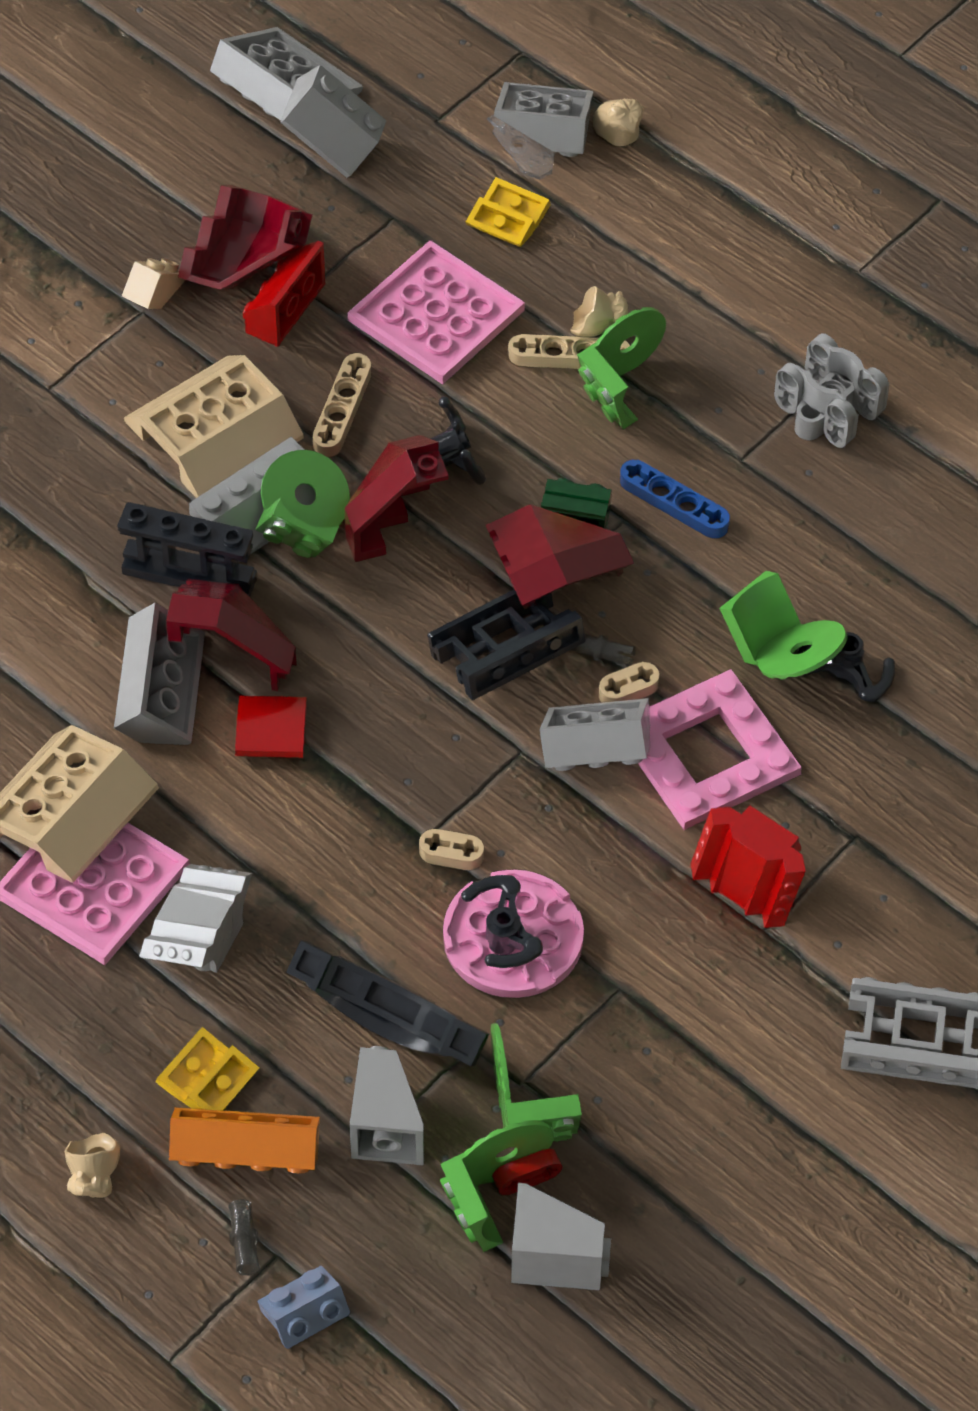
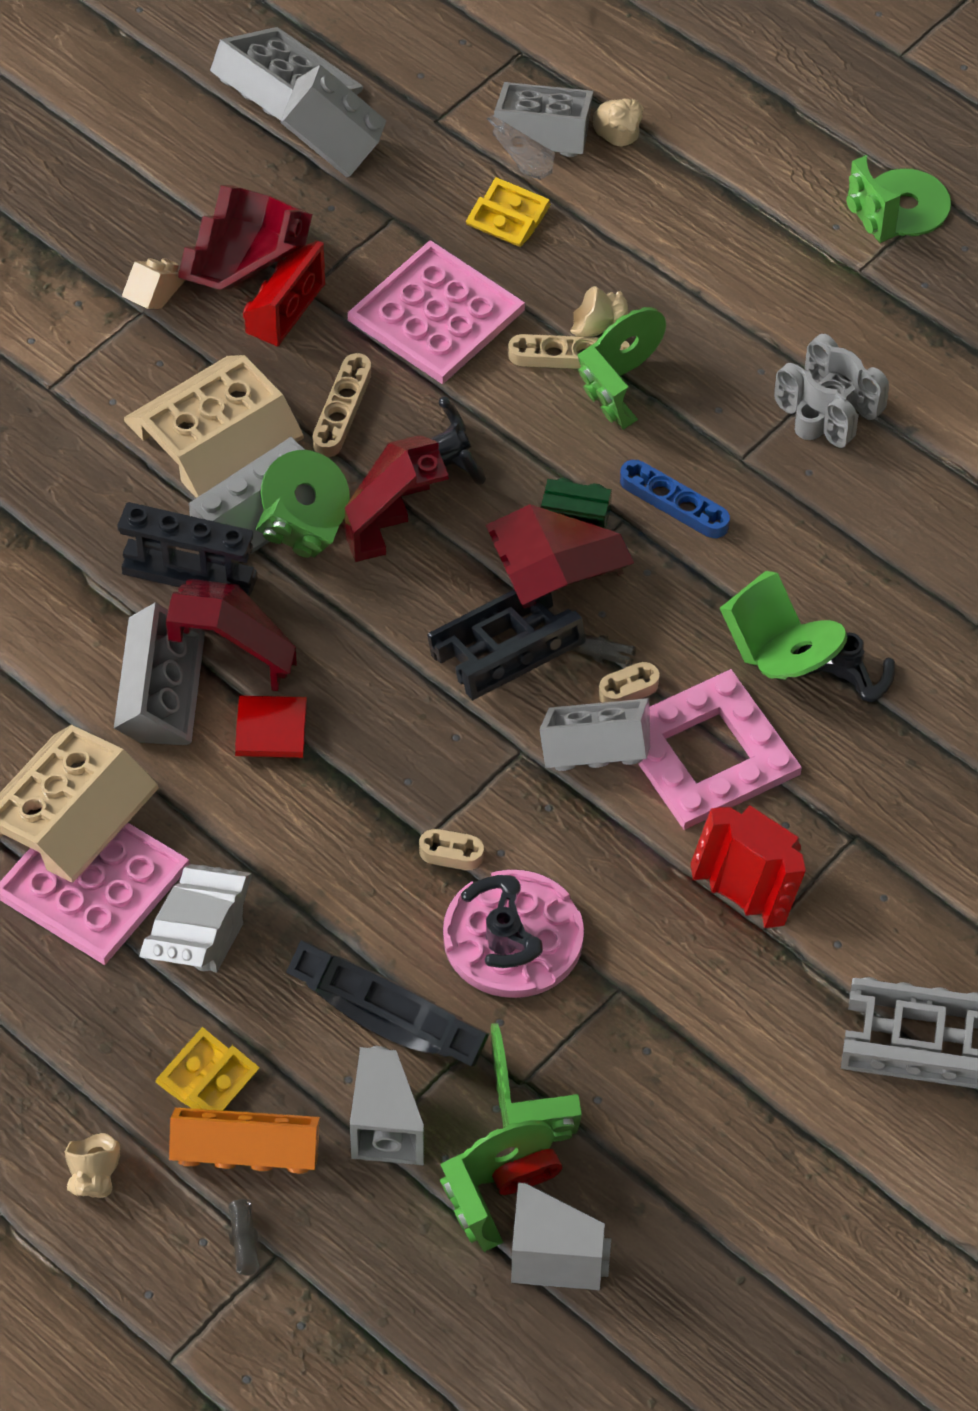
sand blue bracket [257,1265,350,1349] -> none
none -> bright green piece [846,155,951,243]

